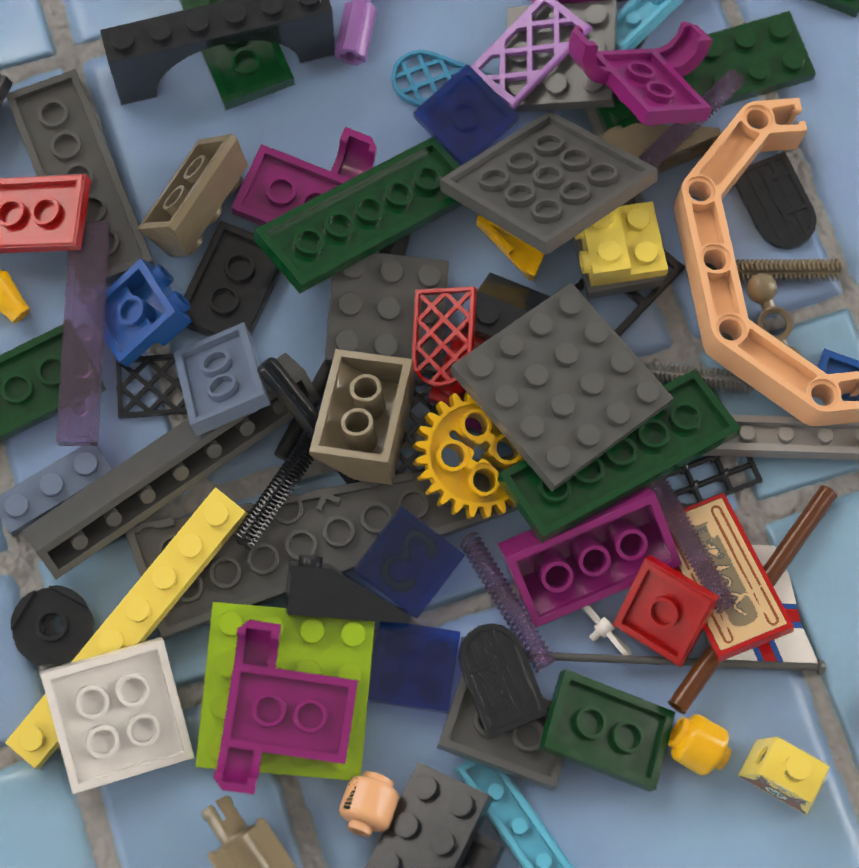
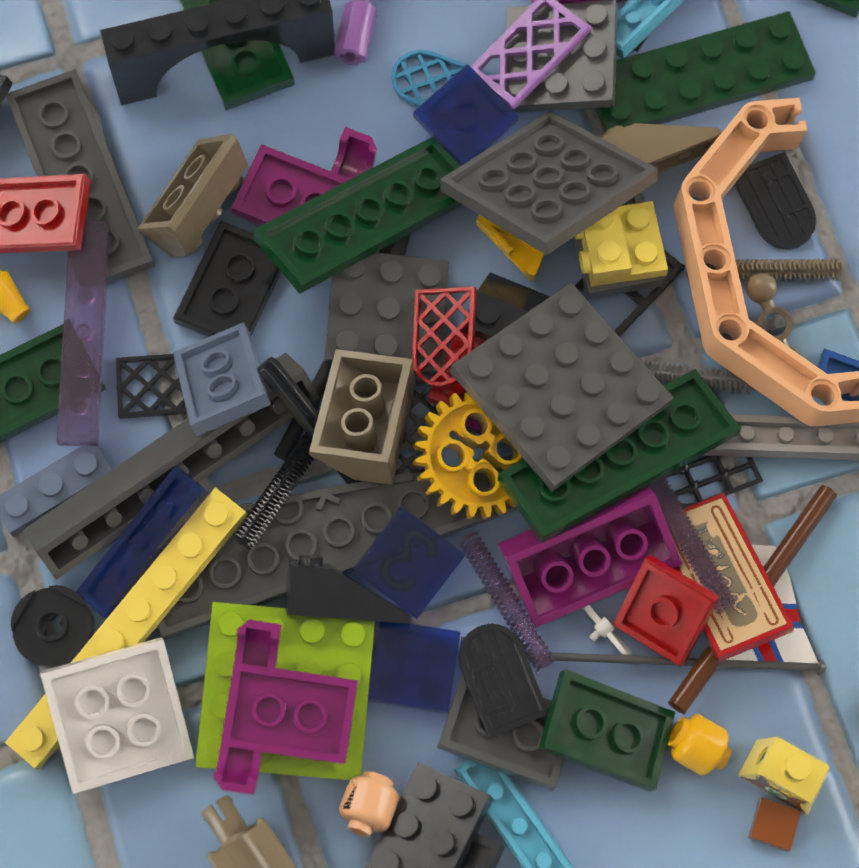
blue plate [86,258,192,367] -> none
magenta piece [569,21,712,127] -> none
axle [638,69,745,168] -> none
none -> clear blue plate [76,466,209,618]
none -> dark orange tile [748,797,802,852]

